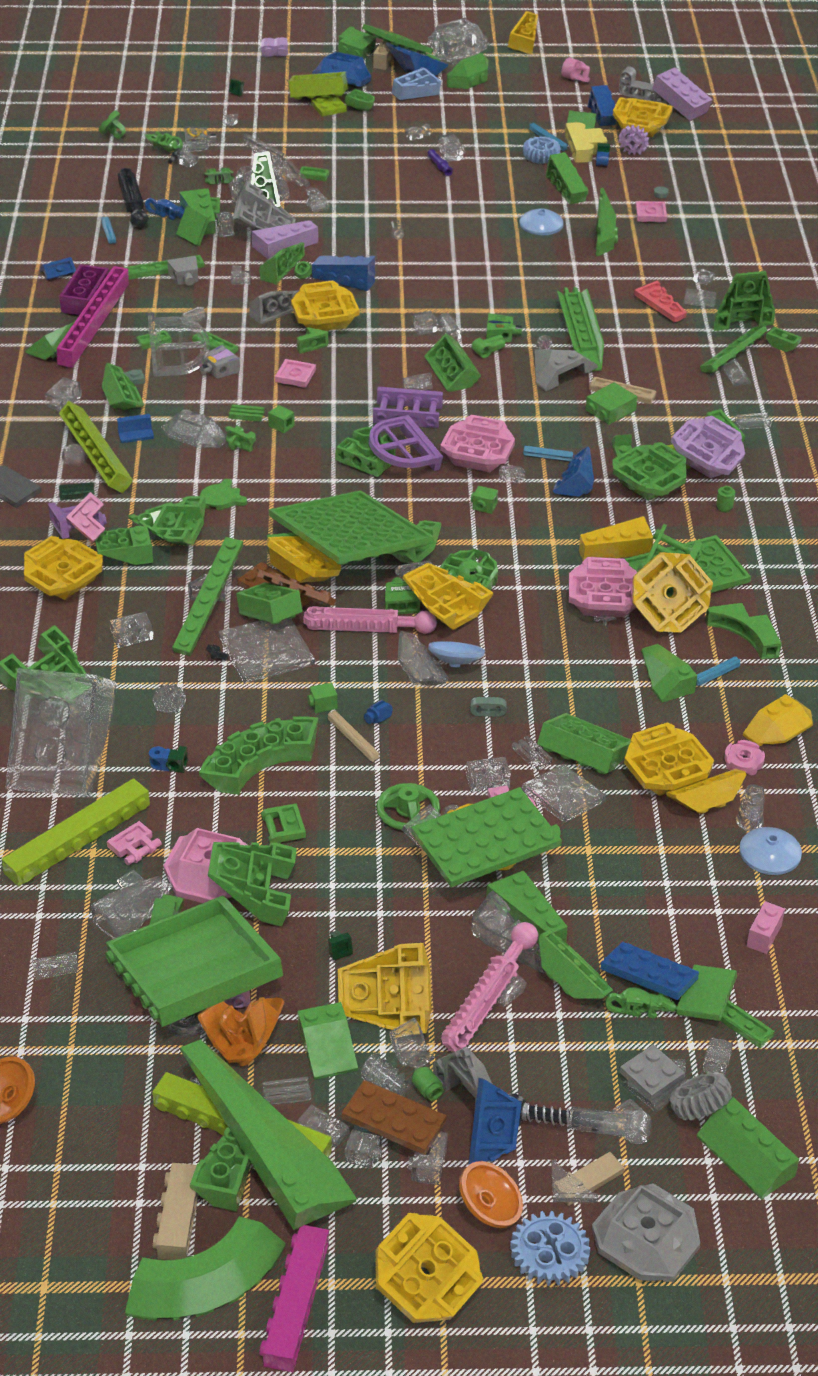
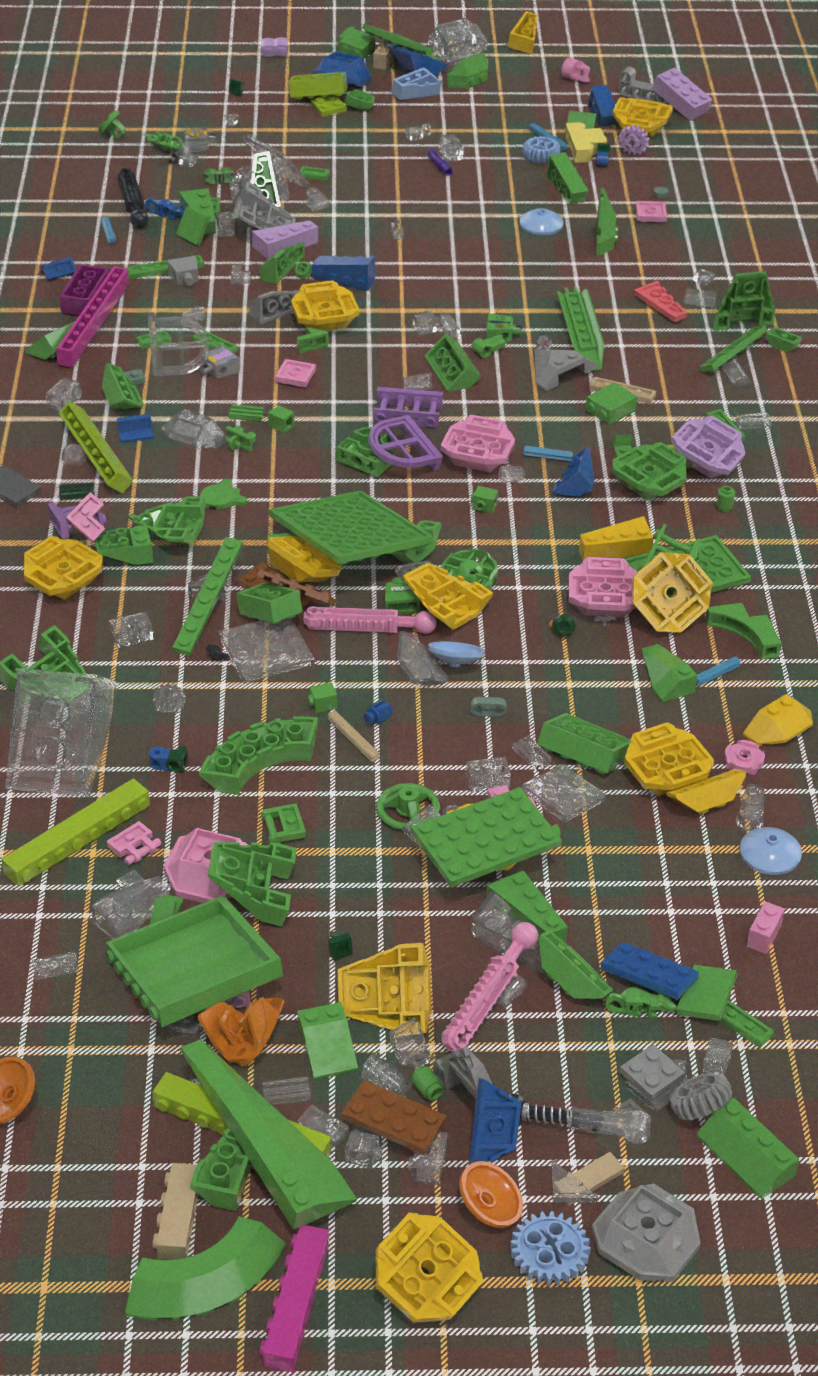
none -> dark green animal [549,614,576,636]

